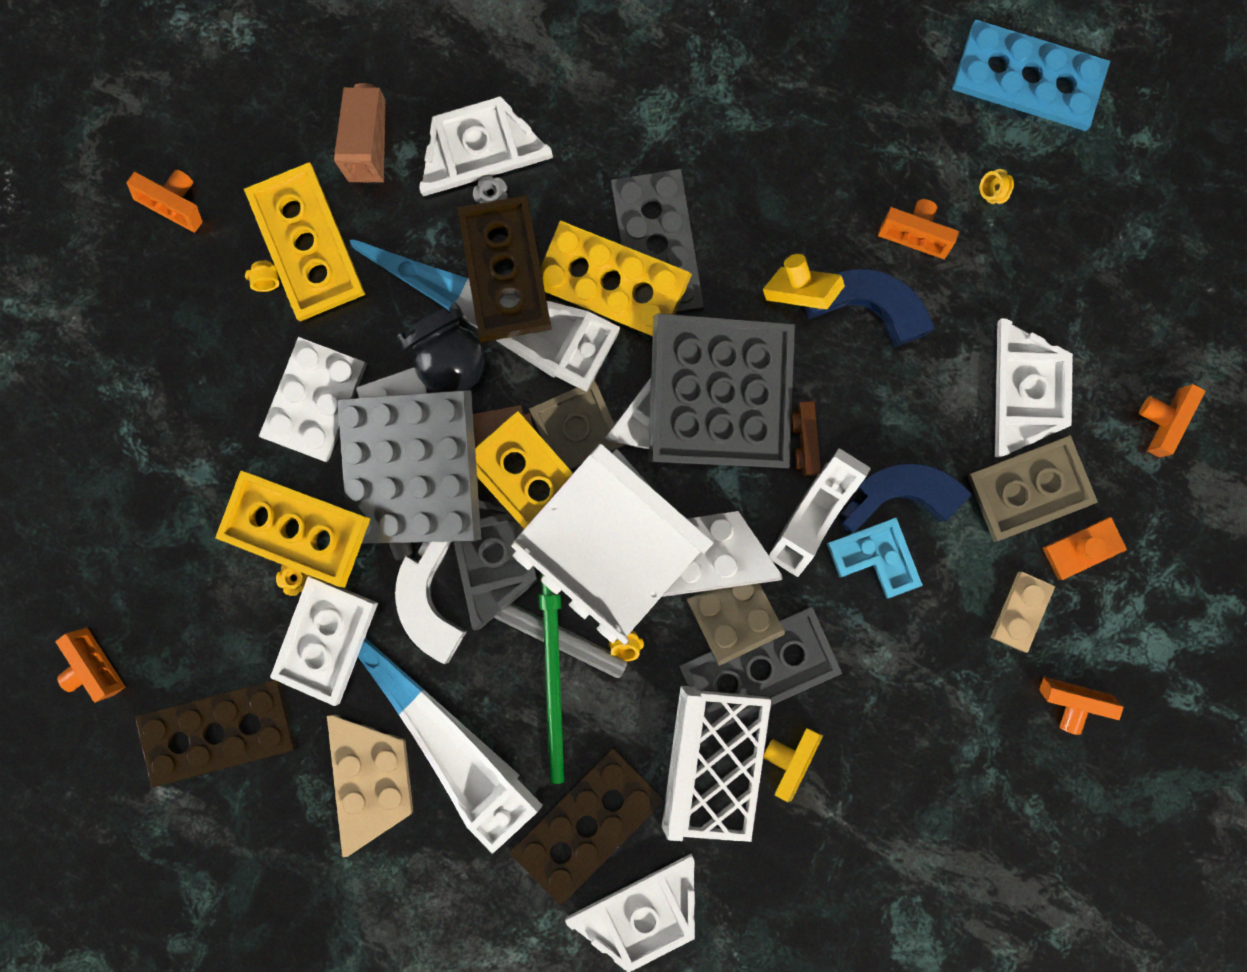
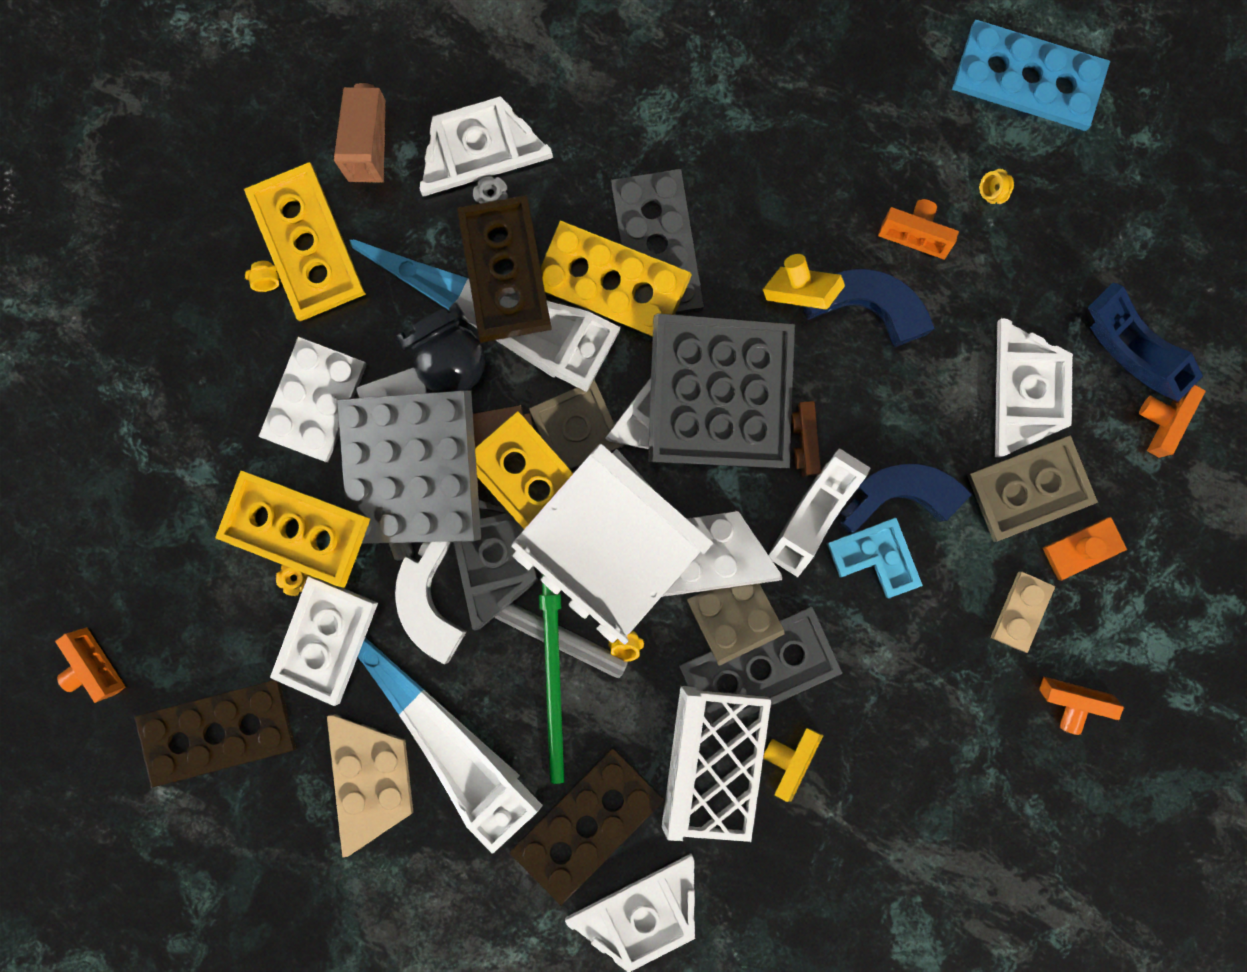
orange tile [126,170,202,233] -> none
none -> dark blue arch [1088,282,1203,402]

